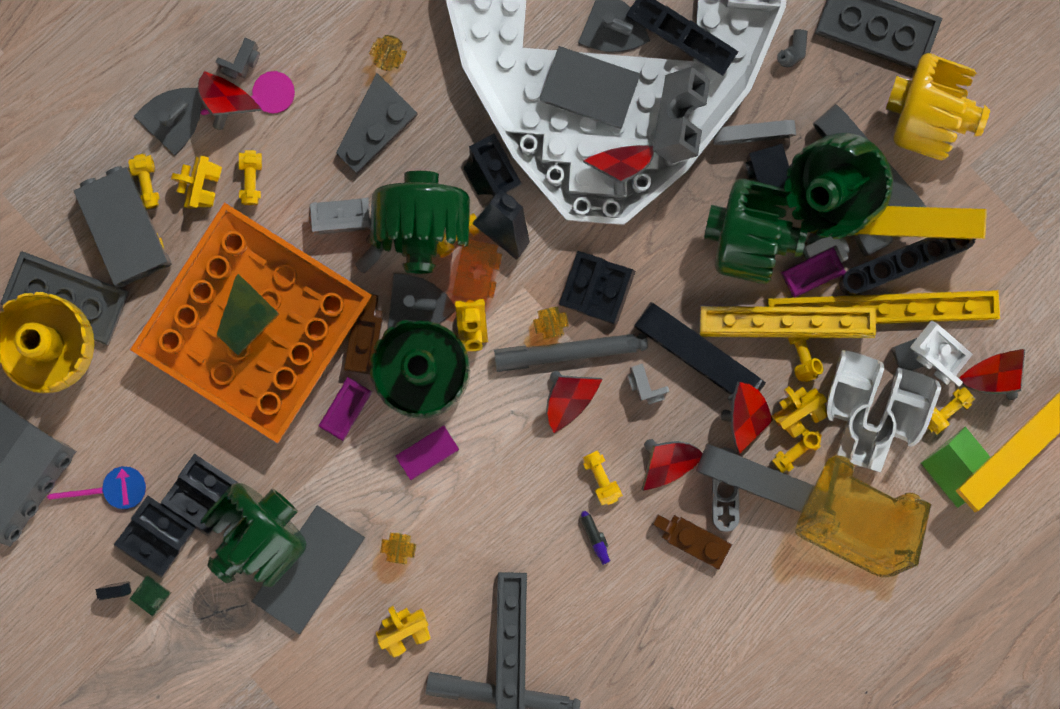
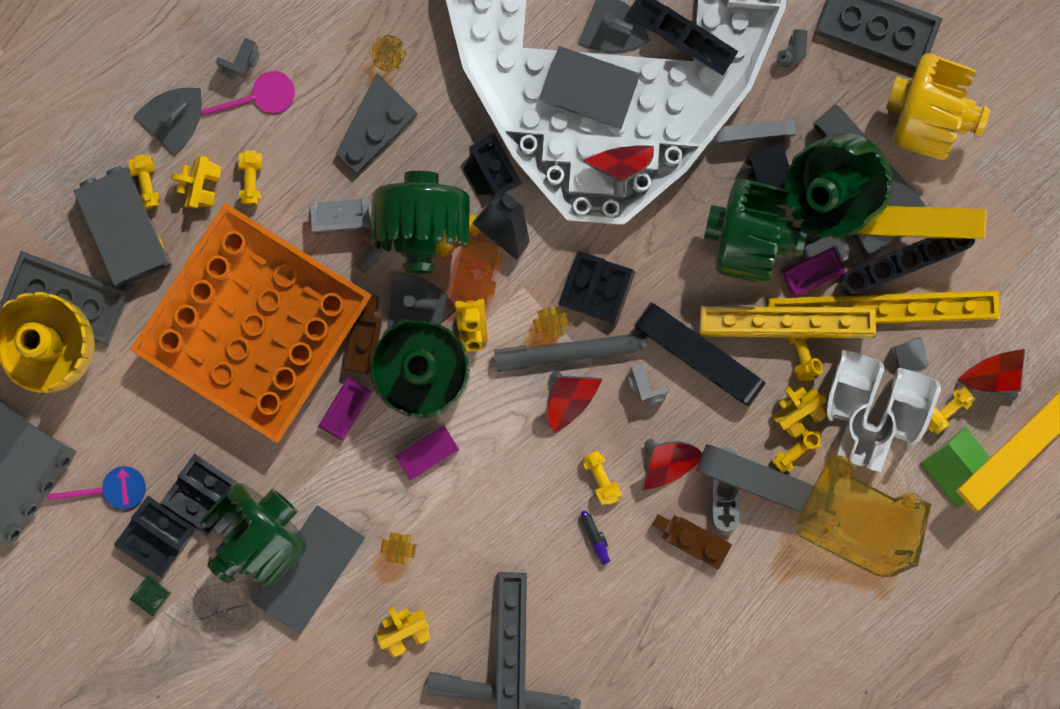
black tile [95,581,132,600] -> none
shield [197,71,261,130] -> none
clear green wing [217,274,280,356] -> none
dark grey arch [653,67,710,164] -> none
shield [721,382,773,454] -> none
white bracket [910,320,973,387] -> none

